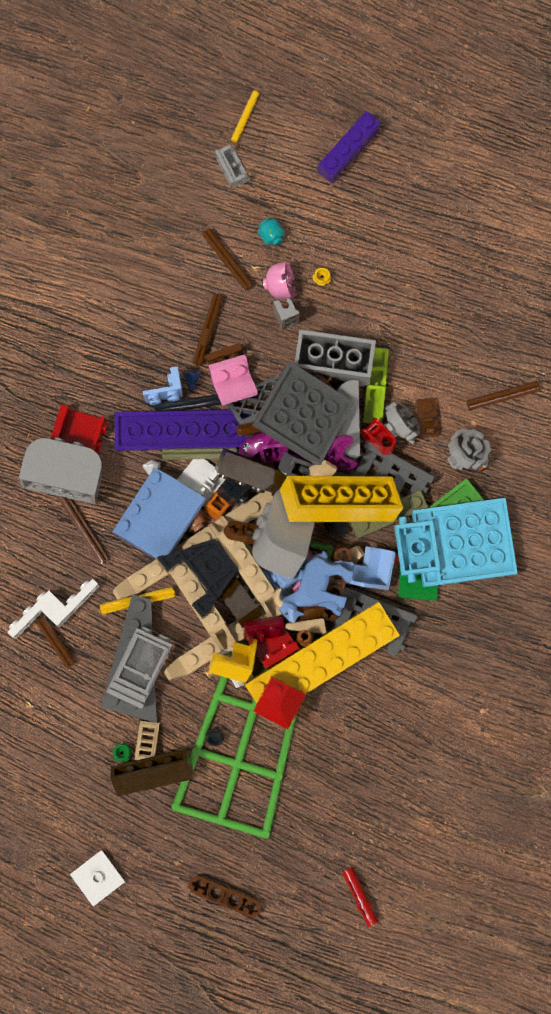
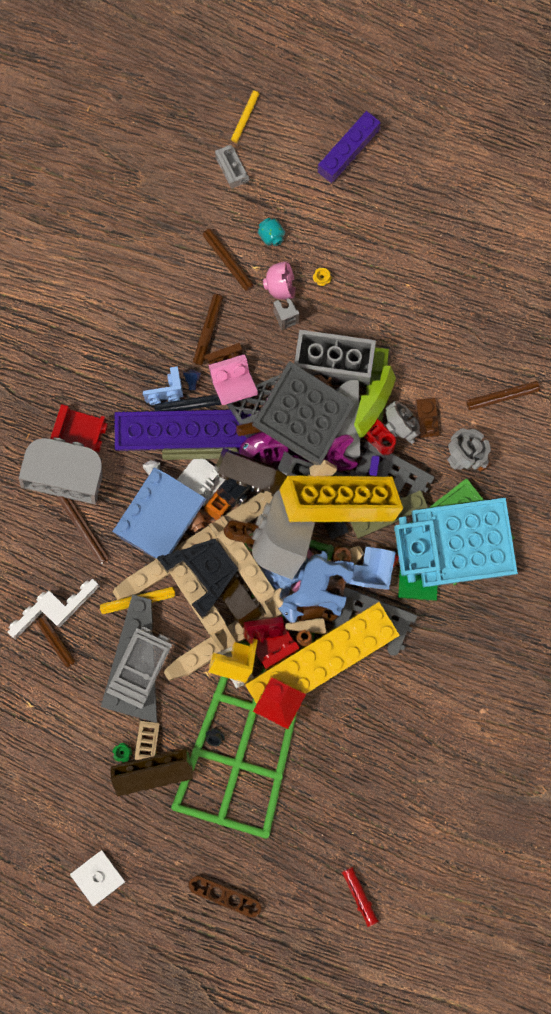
none -> lime slope [354,366,396,437]
none -> dark purple tile [369,456,380,477]

